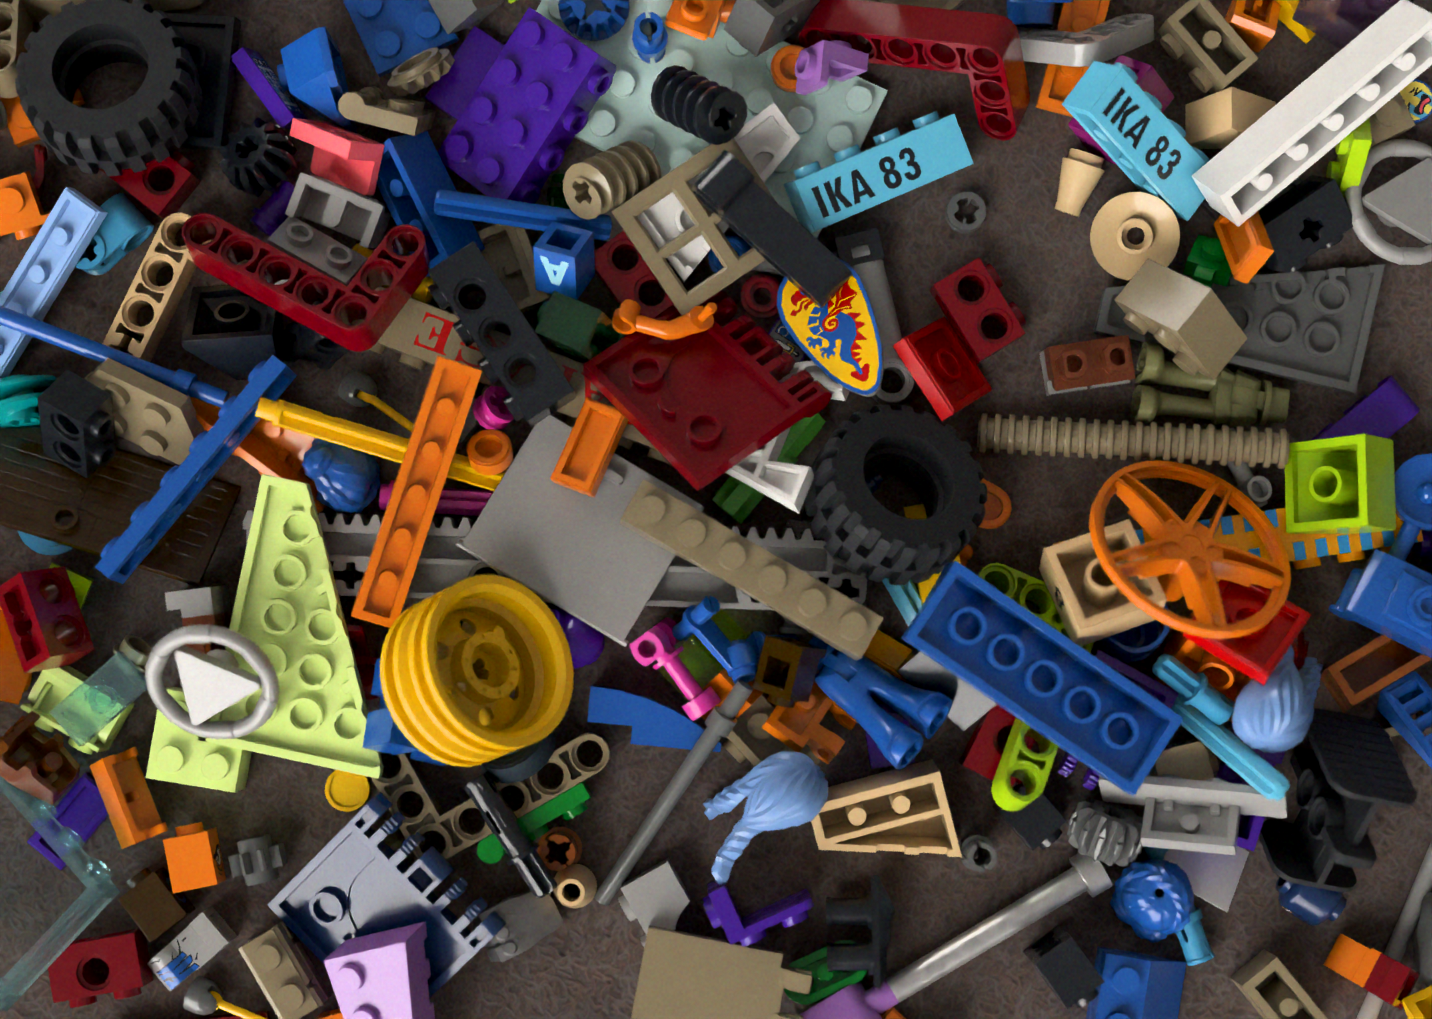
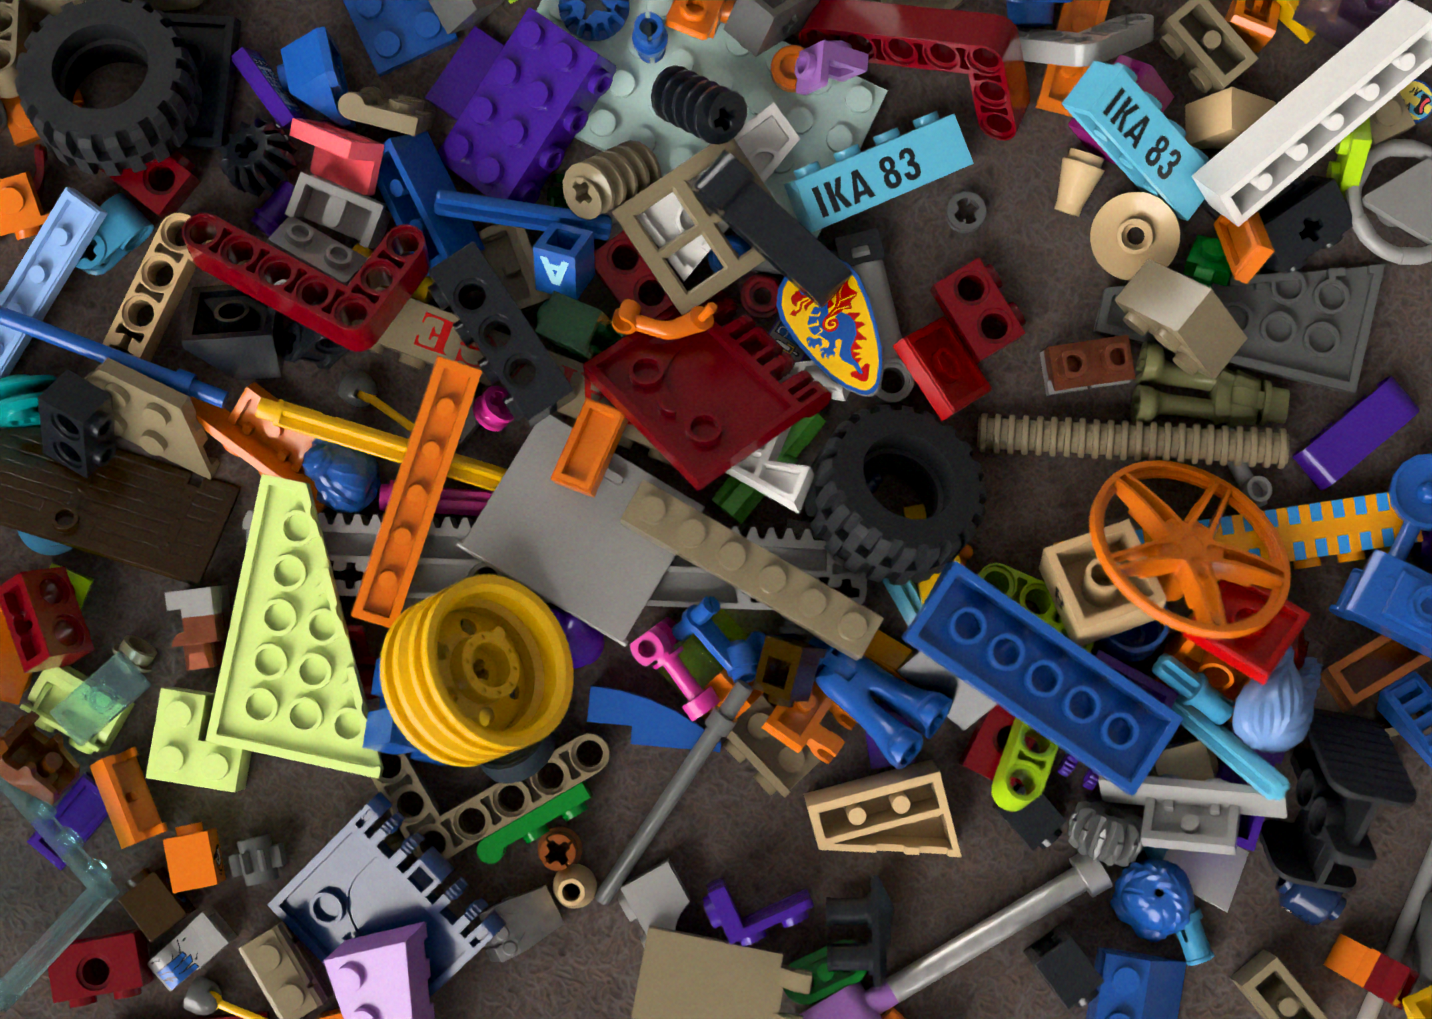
blue plate [95,355,297,584] -> none
piece [145,624,279,739] -> none
yellow piece [325,770,370,812] -> none
dark tan gear [387,47,455,96] -> none
black axle [463,771,557,898] -> none
orange tile [467,429,513,475] -> none
medium blue hair [703,751,828,886] -> none
dark grey pin [959,834,997,872] -> none
orange tile [979,478,1012,530] -> none
lime slope [1284,434,1396,534] -> none

